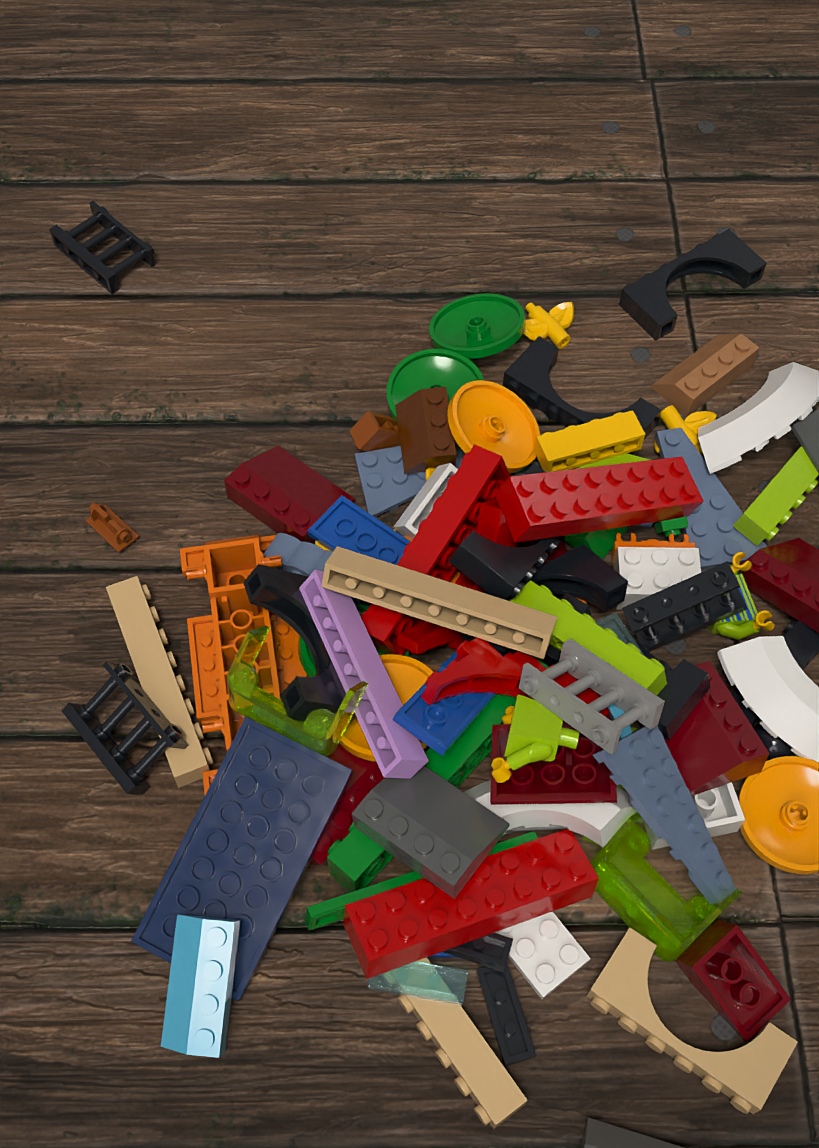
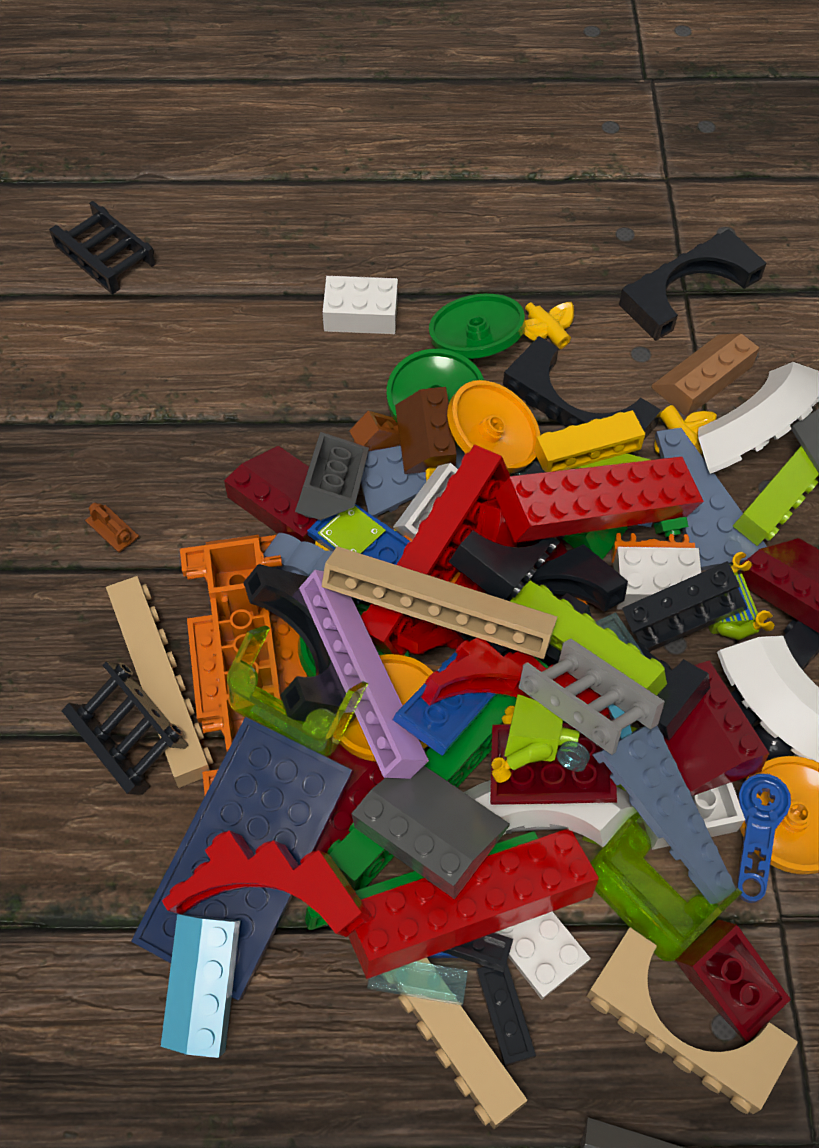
none -> red arch [162,830,372,937]
none -> dark grey slope [295,432,369,520]
none -> lime sticker [318,506,386,554]
none -> white brick [323,276,398,334]
none -> clear light blue tile [557,741,590,771]
none -> blue beam [737,774,791,903]

